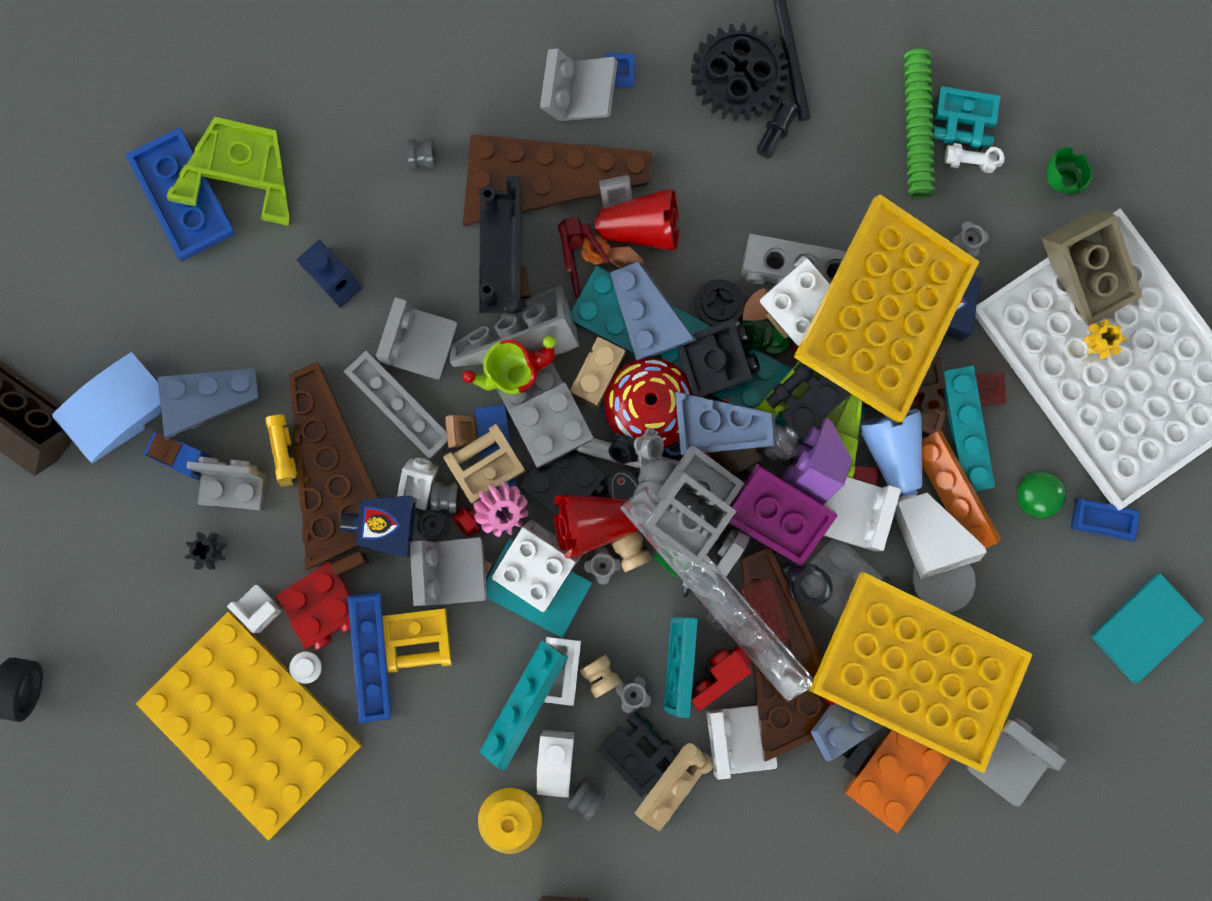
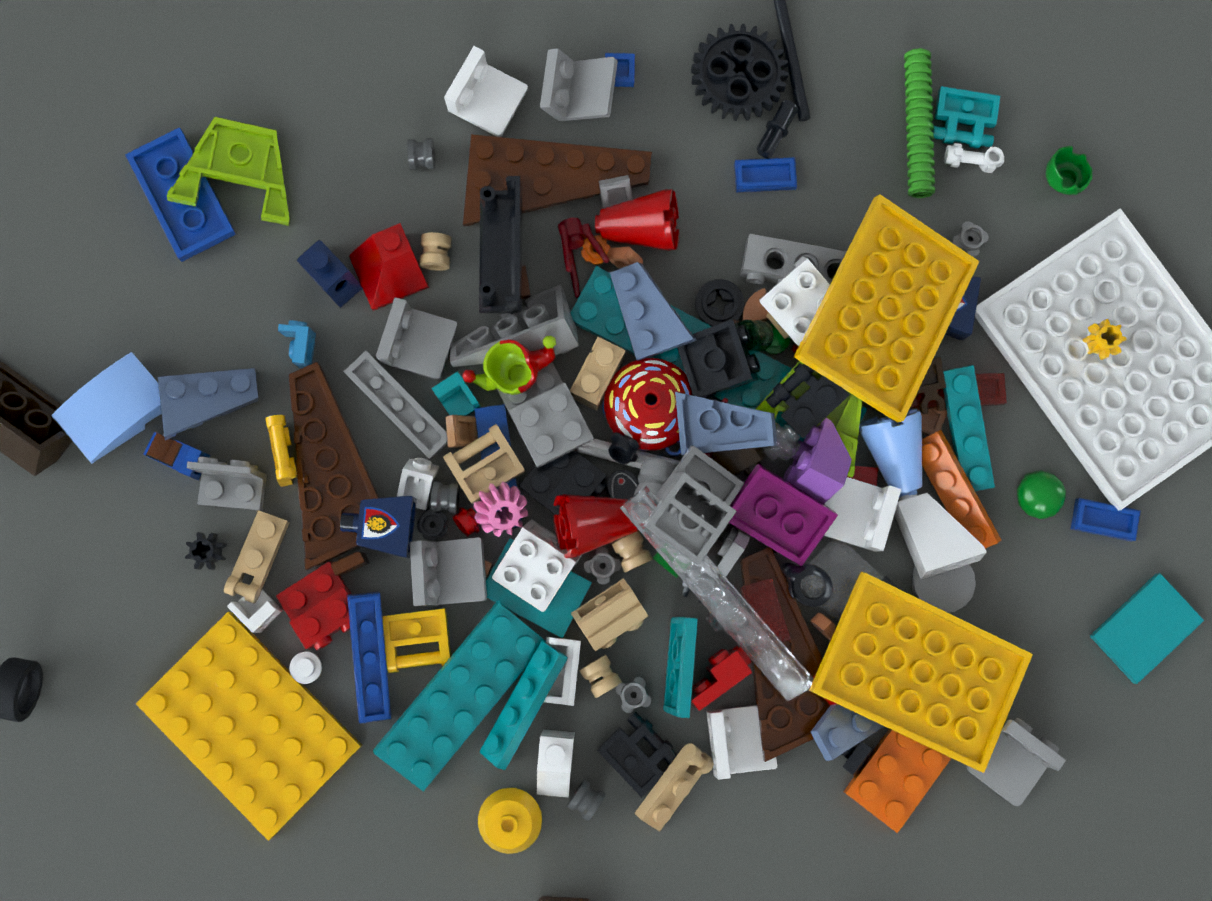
light grey plate [634,428,664,466] -> none
dark tan slope [1042,209,1143,326] -> none
none -> tan plate [224,510,290,604]
none -> dark azure bracket [278,320,316,368]
none -> red slope [349,223,429,311]
none -> teal plate [373,601,546,791]
none -> tan wheel [419,232,452,271]
none -> teal panel [431,371,481,416]
none -> white bracket [444,46,528,137]
none -> tan brick [571,578,648,651]
none -> blue tile [734,157,797,192]
none -> nougat tile [810,613,837,641]

